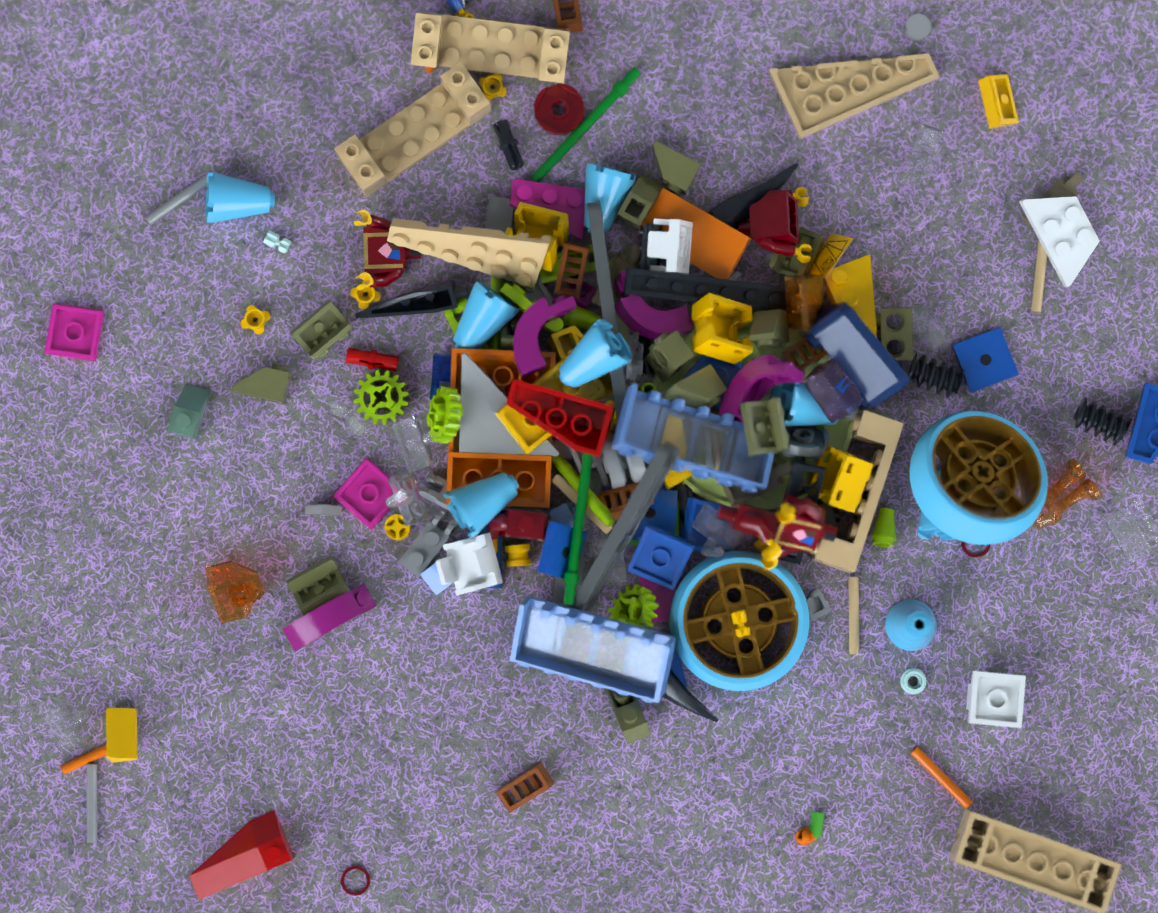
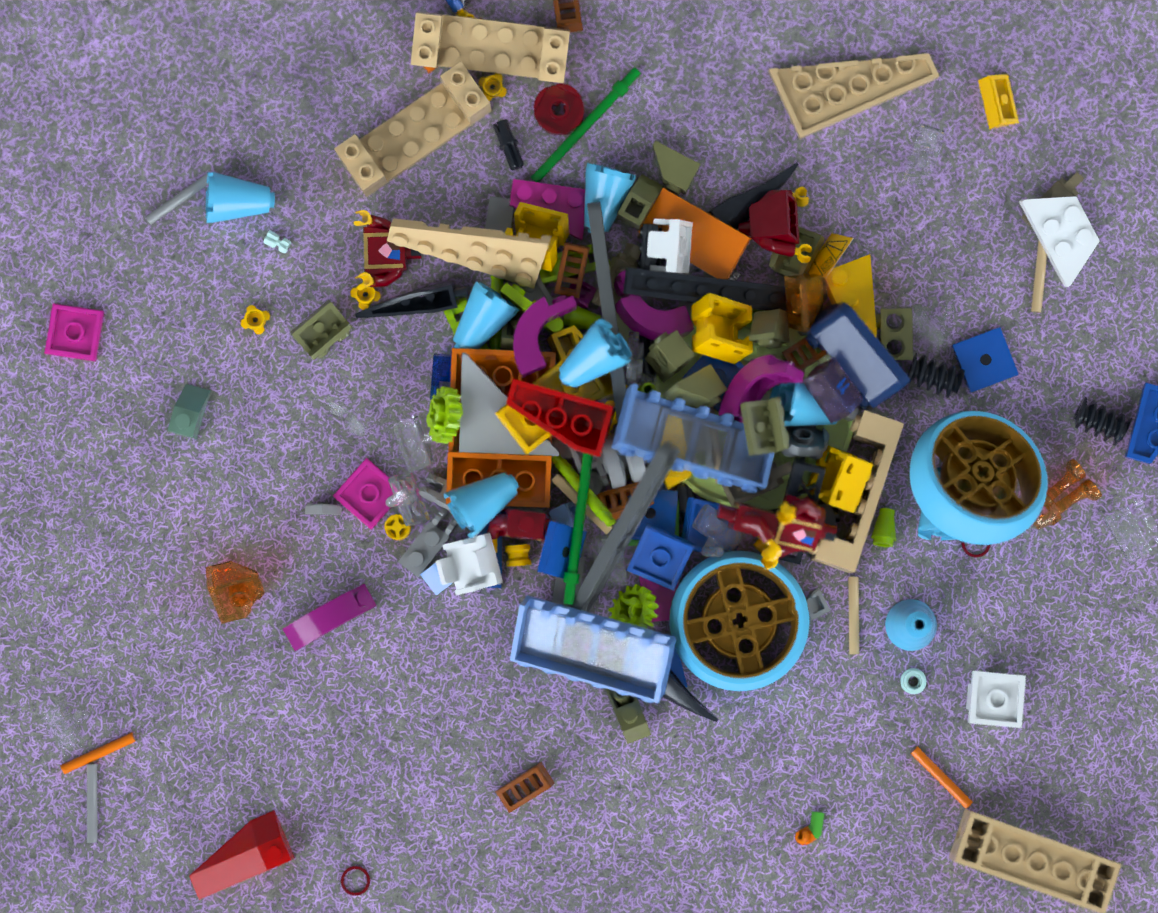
yellow slope [106,708,138,763] -> none
olive slope [232,364,292,405] -> none
olive bracket [286,557,350,615] -> none
red pin [346,347,399,372] -> none
lime gear [353,370,410,426] -> none
yellow piece [730,610,751,637] -> none
light grey tile [905,14,931,40] -> none

